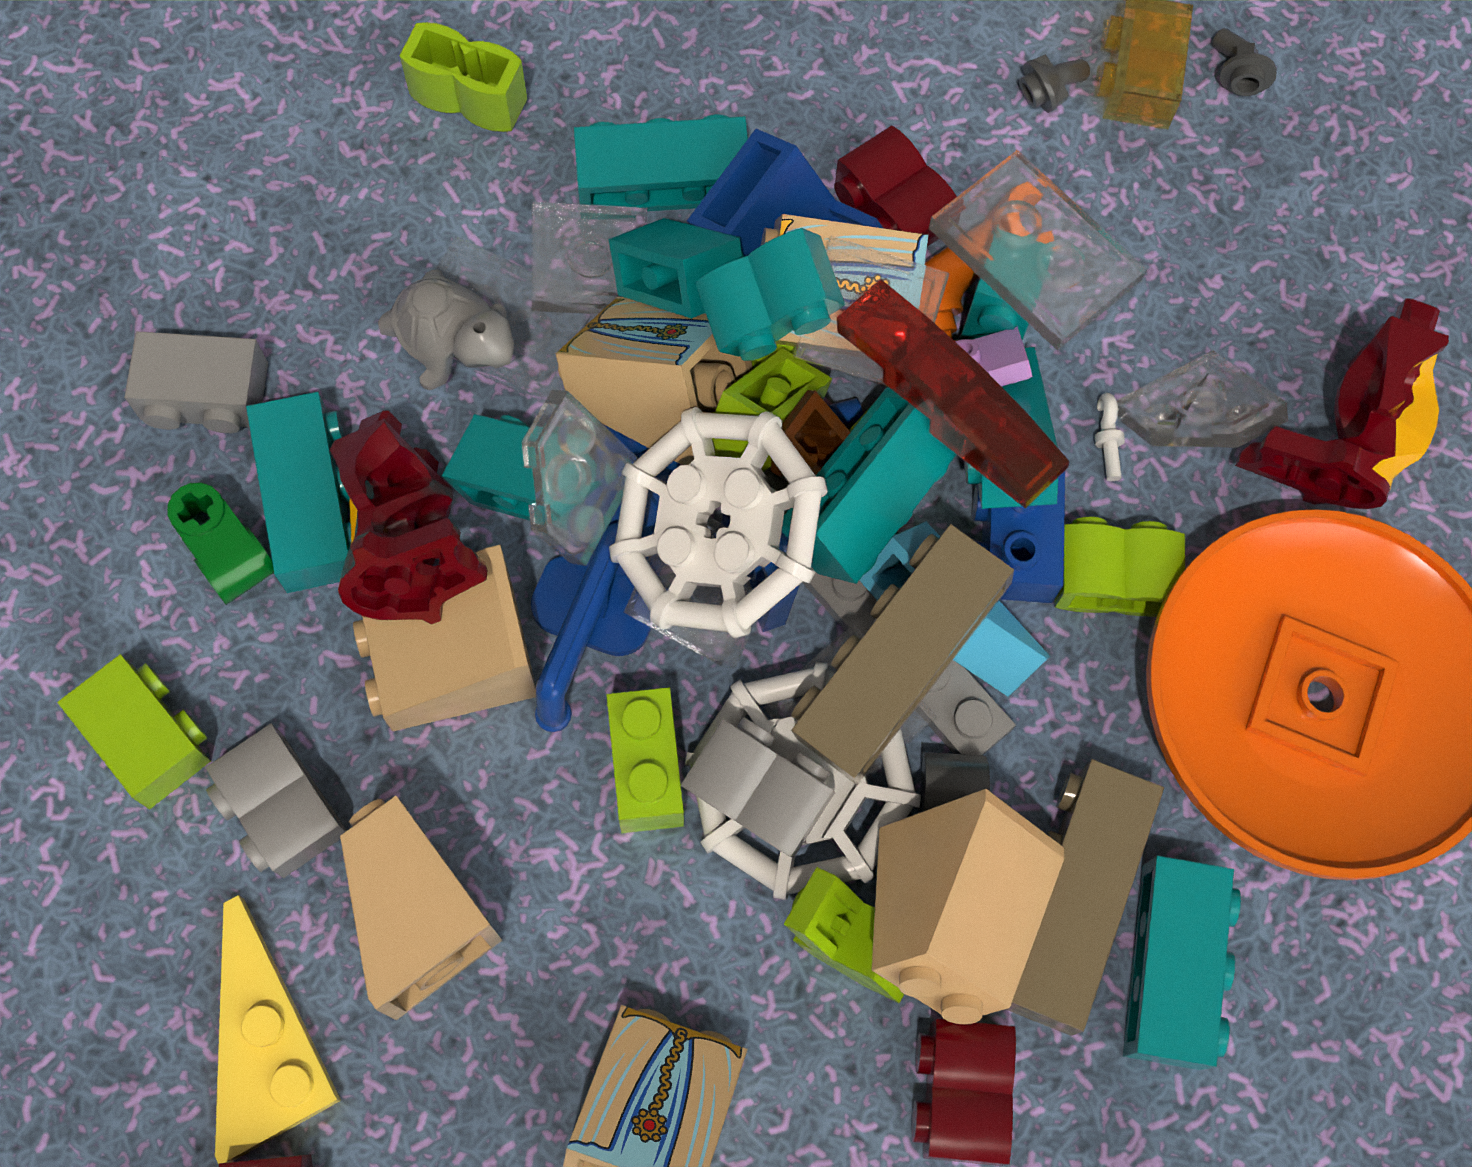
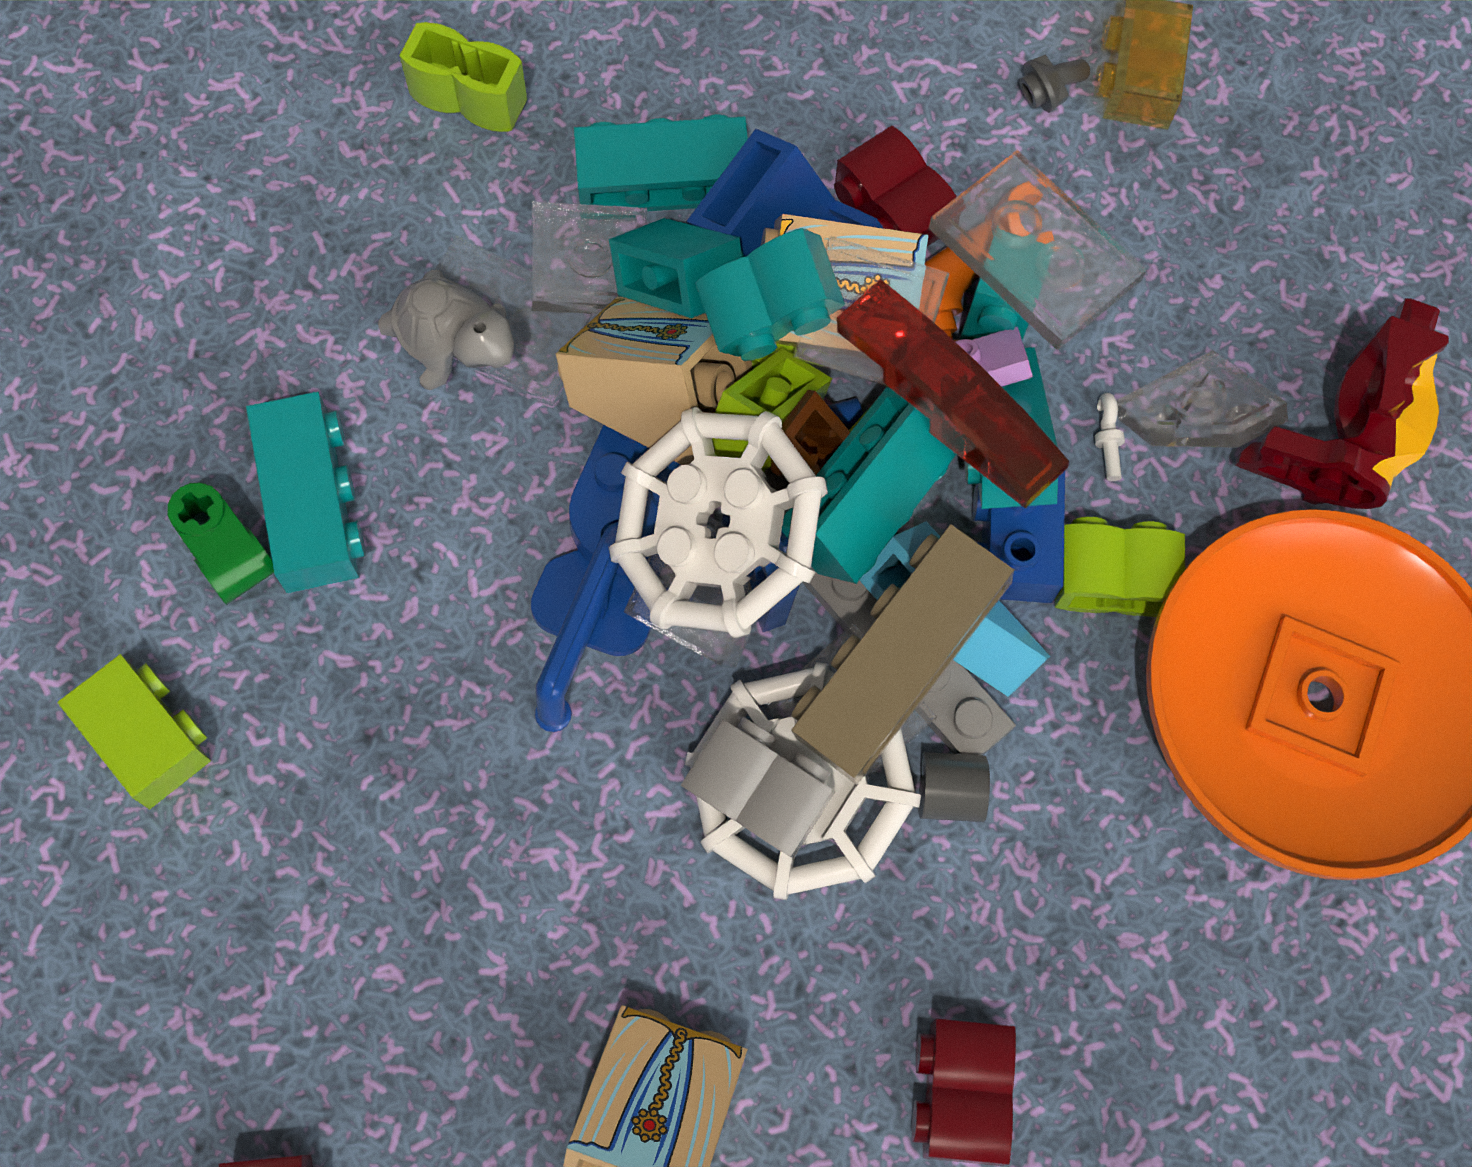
light grey brick [124,331,268,433] -> none
light grey brick [206,723,347,878] -> none
light yellow wing [215,895,341,1165] -> none
dark red hips [330,410,488,625] -> none
tan slope [340,796,503,1020] -> none
tan slope [353,545,536,732] -> none
teal brick [442,414,597,530] -> none
clear plate [522,390,638,566] -> none
lime brick [606,687,684,833] -> none
lime brick [784,867,904,1003] -> none
tan slope [872,789,1064,1024] -> none
dark tan brick [1005,759,1164,1036] -> none
teal brick [1123,856,1241,1070] -> none
dark grey plate [1212,28,1277,96] -> none

